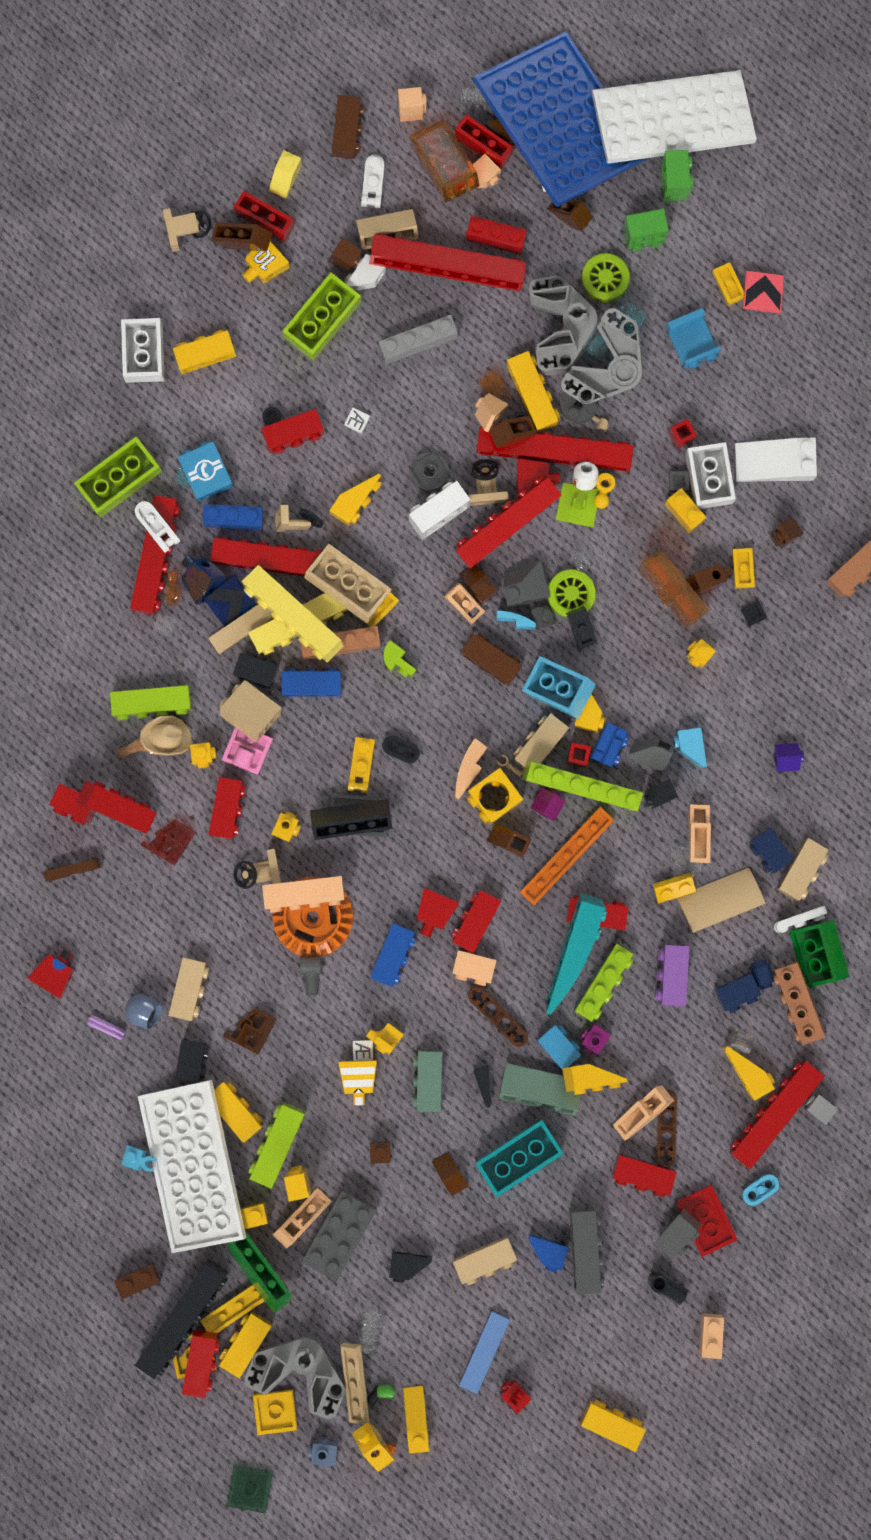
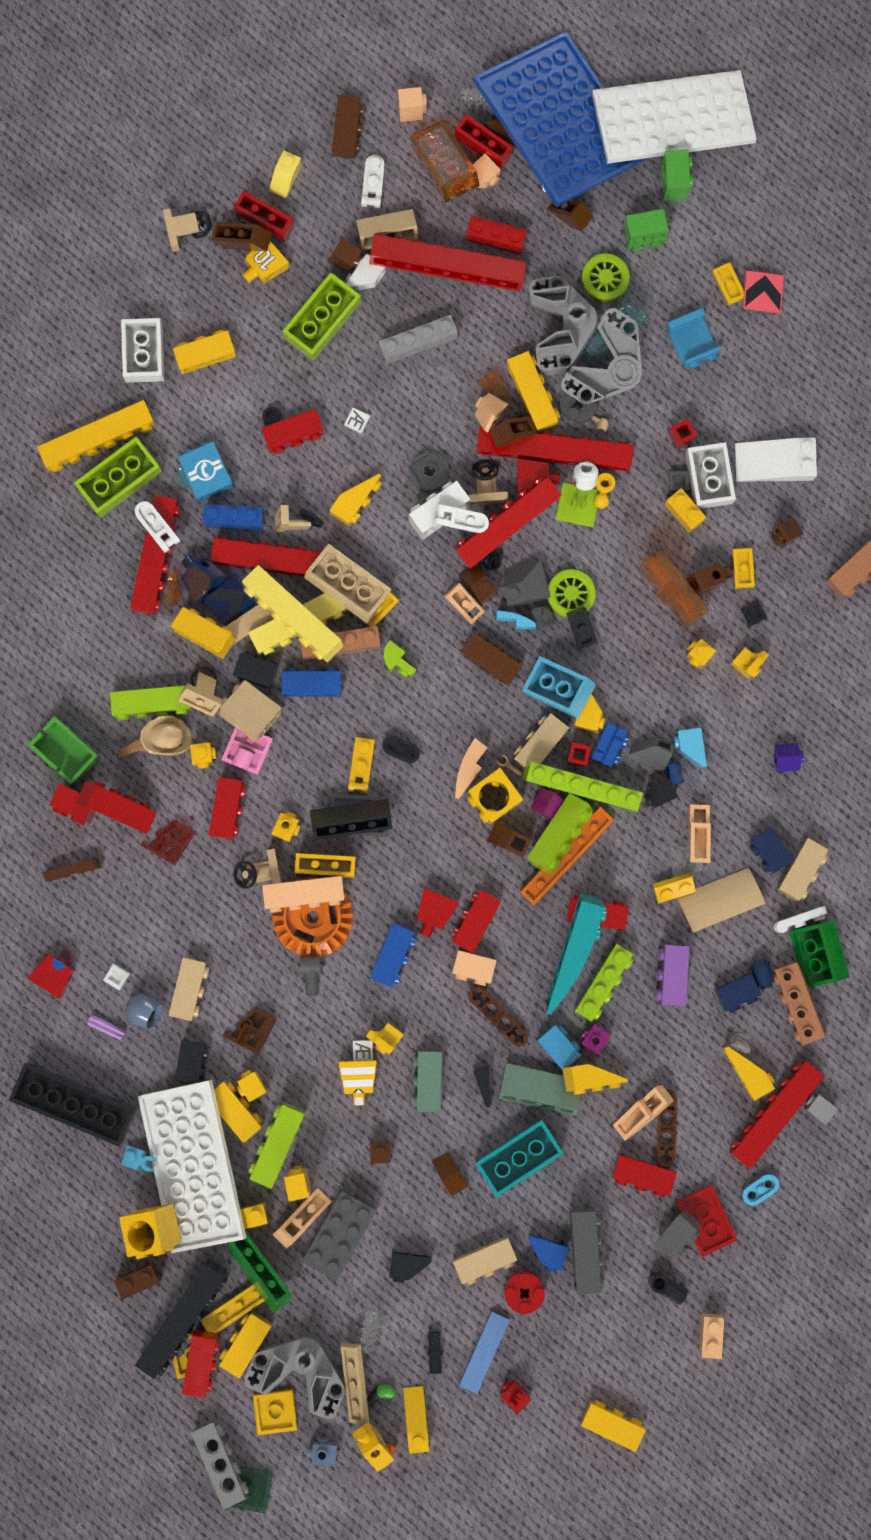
none -> black brick [8,1062,138,1147]
none -> bright green piece [28,716,101,787]
none -> yellow brick [37,400,155,472]
none -> white tile [103,963,131,990]
none -> yellow brick [119,1203,182,1259]
none -> yellow brick [171,607,235,659]
none -> tan piece [178,667,222,717]
none -> light grey brick [191,1422,249,1510]
none -> yellow brick [237,1070,267,1102]
none -> yellow brick [295,853,356,879]
none -> black pin [427,1332,443,1374]
none -> white plate [433,504,489,533]
none -> black plate [483,551,502,570]
none -> red brick [504,1270,545,1315]
none -> lime brick [527,793,594,875]
none -> blue slope [667,764,683,785]
none -> yellow brick [730,647,769,679]

